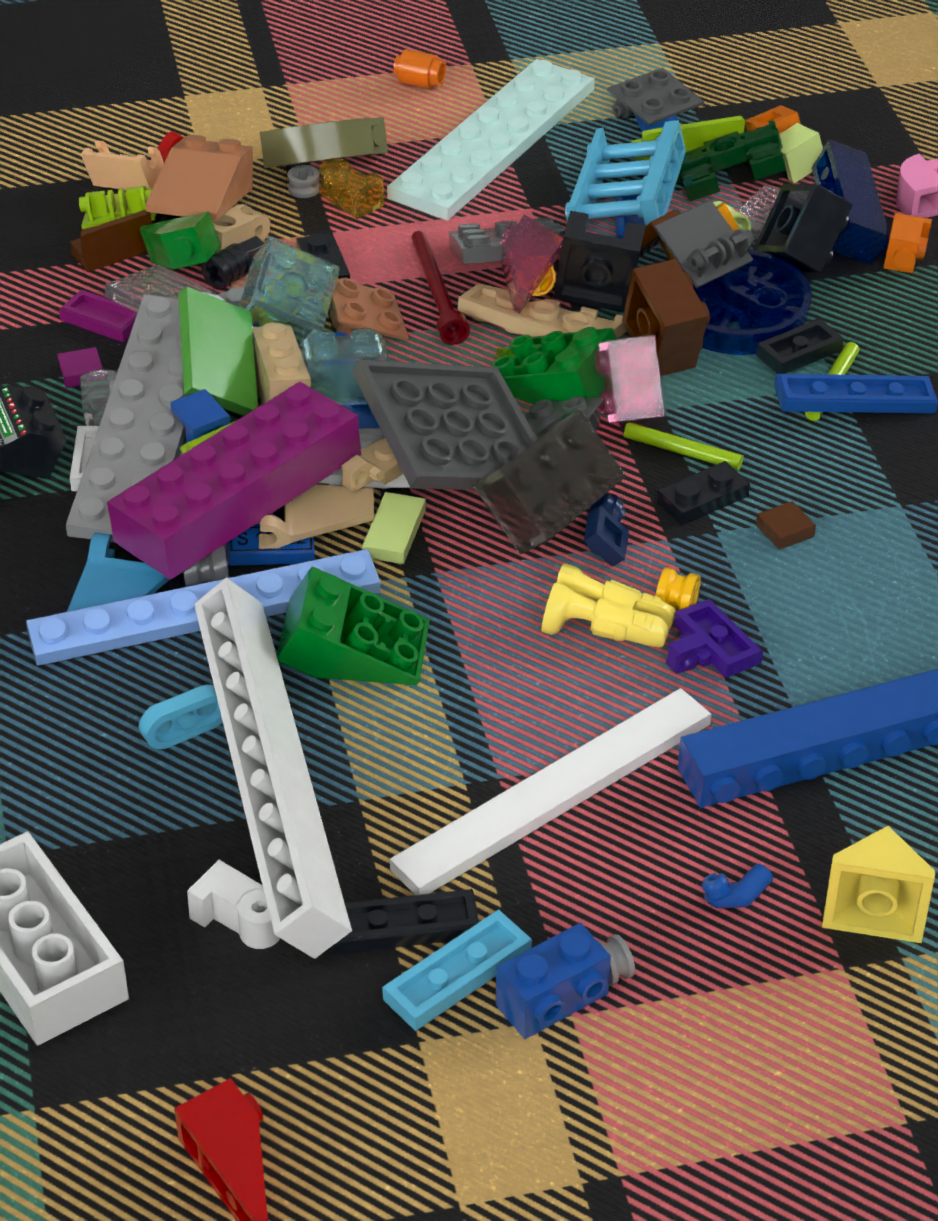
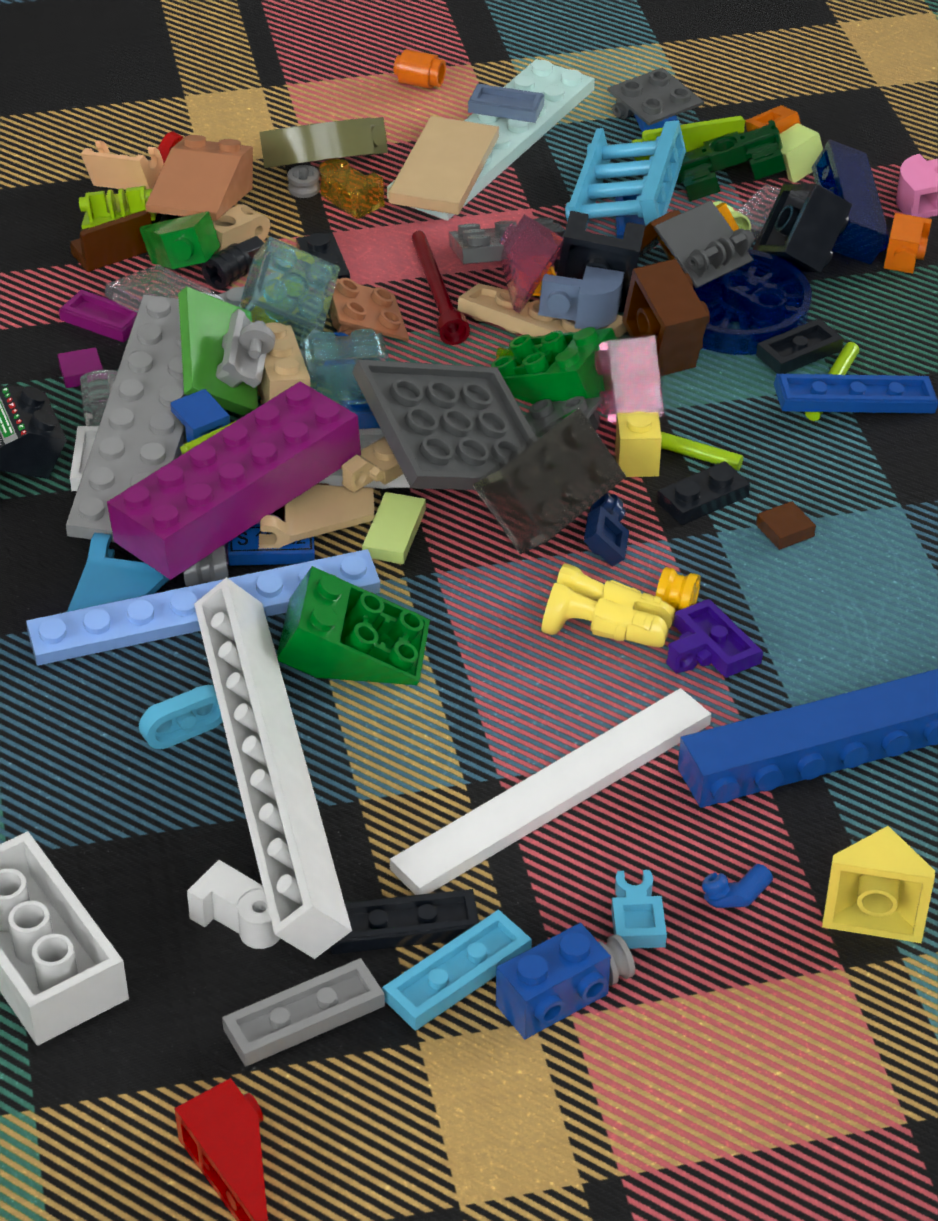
none -> light grey hips [216,309,275,388]
none -> light grey plate [222,958,385,1067]
none -> tan tile [388,116,499,215]
none -> sand blue tile [468,84,544,123]
none -> sand blue brick [538,266,624,329]
none -> medium azure plate [611,870,667,949]
none -> light yellow brick [615,411,662,477]

